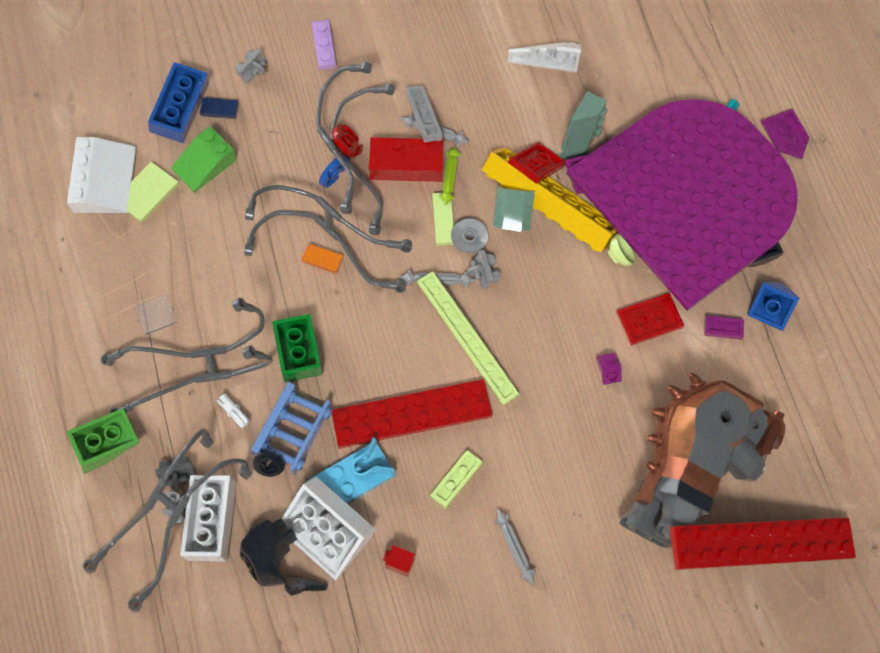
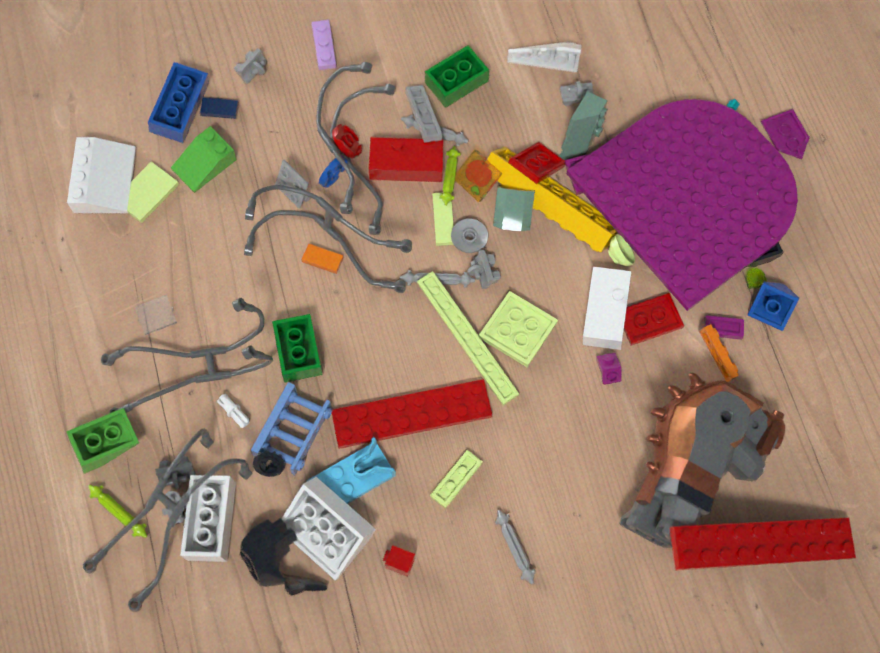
none -> lime wheel [88,485,147,538]
none -> light grey hinge [275,160,310,209]
none -> green brick [425,45,489,108]
none -> clear yellow tile [455,150,502,202]
none -> yellowish green plate [479,291,558,367]
none -> light grey hips [560,81,594,106]
none -> white brick [583,267,631,350]
none -> orange plate [699,324,739,382]
none -> clear neon green tile [745,268,767,289]

